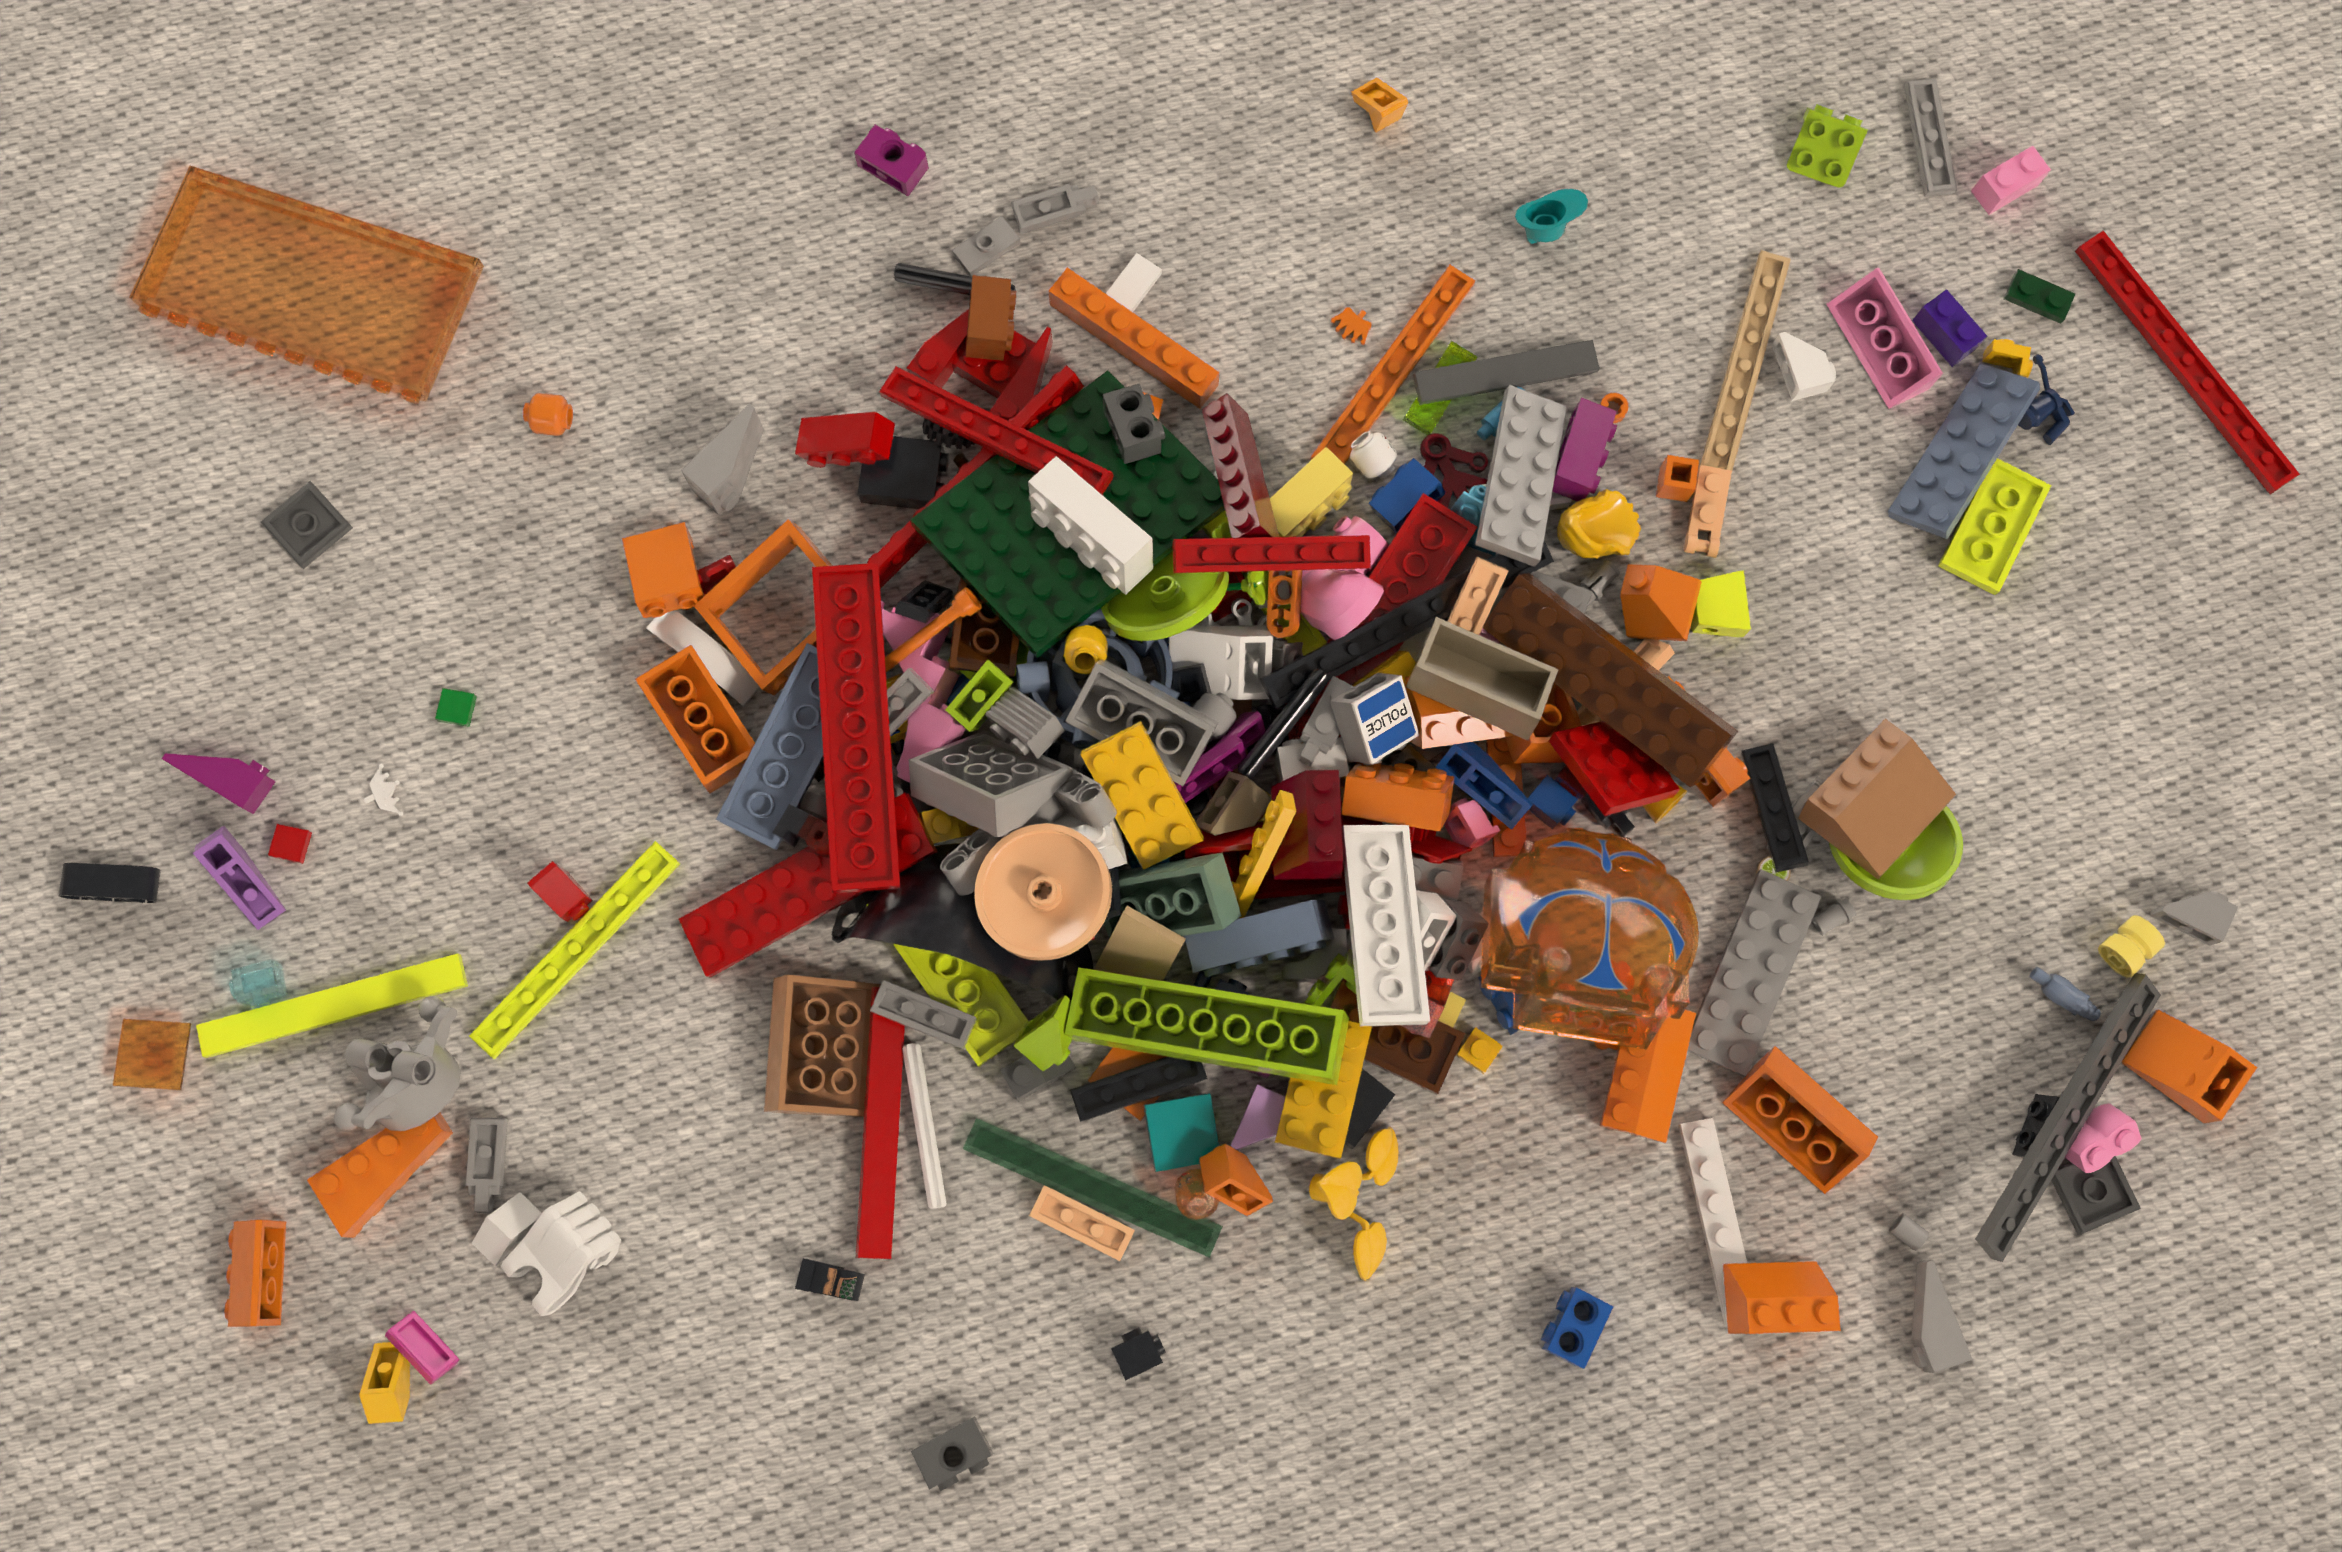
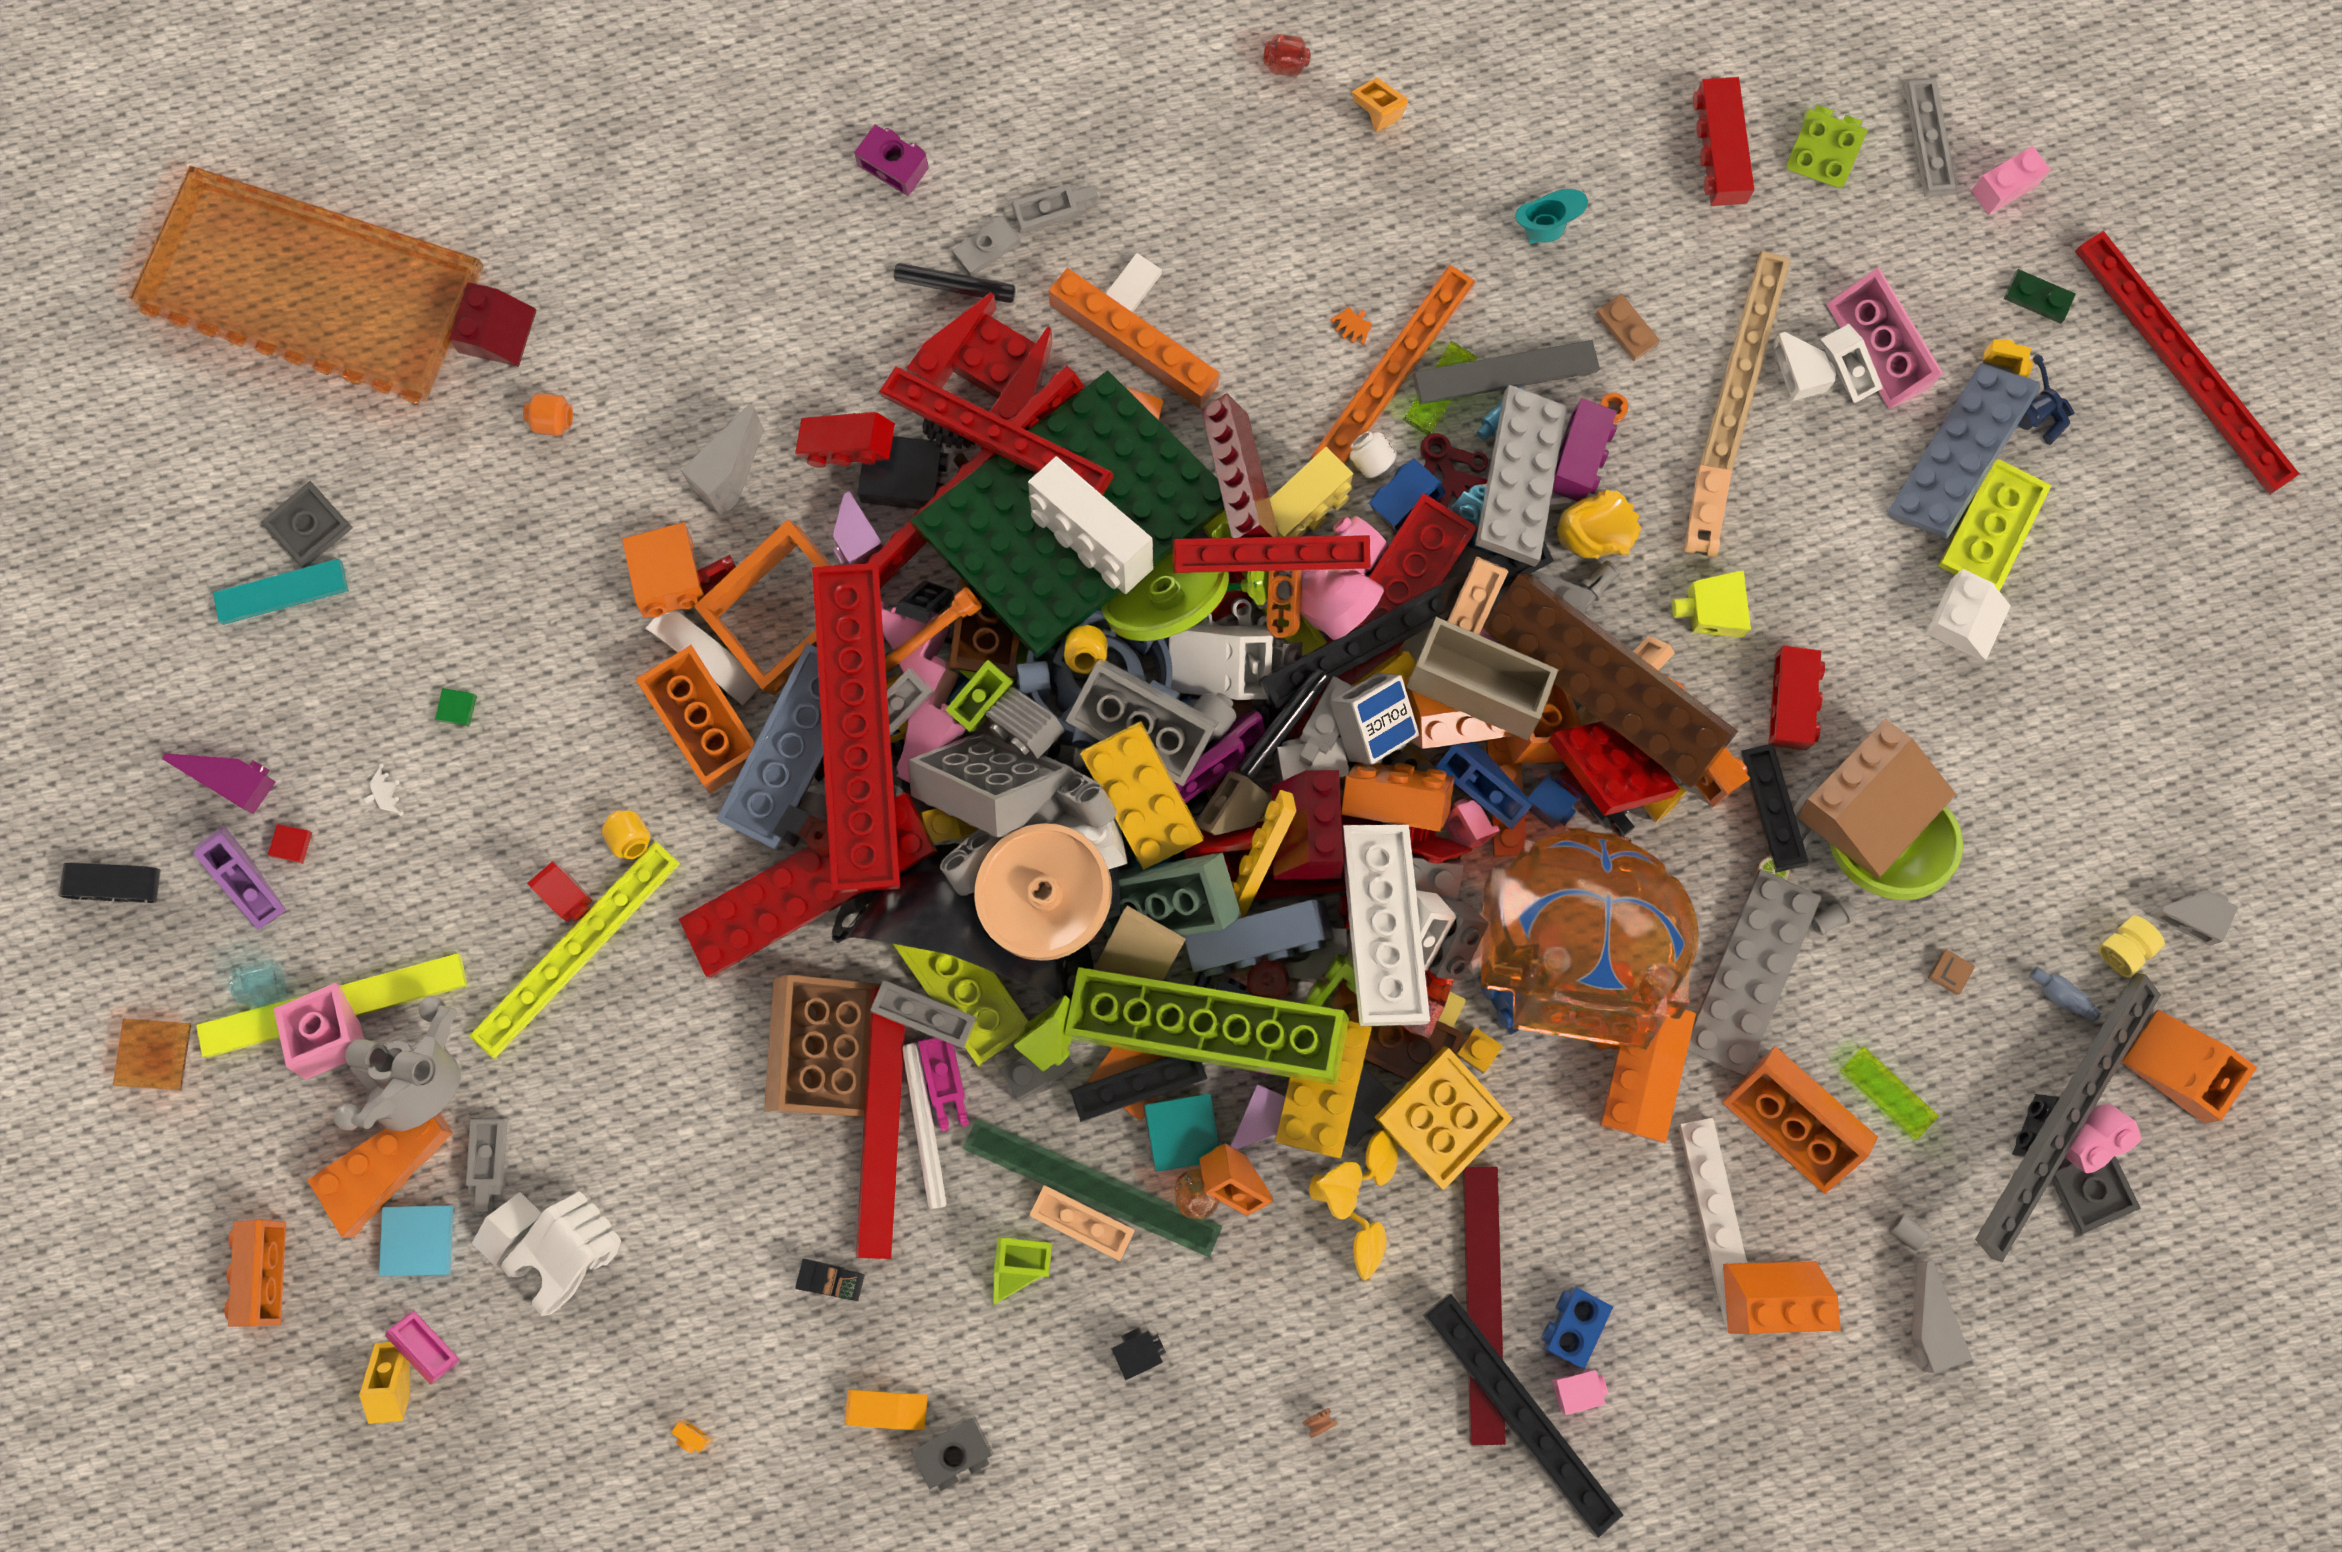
dark orange brick [965,275,1017,361] -> none
dark grey brick [1103,383,1165,464] -> none
black tile [1172,664,1212,702] -> none
orange slope [1620,564,1702,641] -> none
orange brick [1656,455,1699,502] -> none
dark purple brick [1912,289,1987,367] -> none
none -> teal tile [212,559,349,625]
none -> bright pink slope [274,983,364,1080]
none -> medium azure tile [379,1206,453,1276]
none -> dark red slope [449,282,537,367]
none -> yellow head [601,810,651,859]
none -> light orange plate [671,1419,713,1454]
none -> lavender slope [832,491,883,565]
none -> light orange slope [844,1389,928,1430]
none -> dark pink hinge [918,1037,969,1132]
none -> lime slope [993,1237,1052,1305]
none -> clear red head [1247,960,1290,1000]
none -> clear red head [1263,34,1311,77]
none -> nougat bush [1302,1408,1337,1438]
none -> yellow plate [1374,1046,1513,1190]
none -> black tile [1423,1294,1624,1538]
none -> dark red tile [1463,1167,1506,1445]
none -> bright pink brick [1551,1369,1608,1415]
none -> medium nougat plate [1595,293,1660,361]
none -> red brick [1693,77,1755,206]
none -> red brick [1768,645,1825,751]
none -> white slope [1821,324,1883,403]
none -> clear neon green plate [1839,1046,1939,1141]
none -> white slope [1926,569,2010,662]
none -> medium nougat tile [1928,949,1975,995]

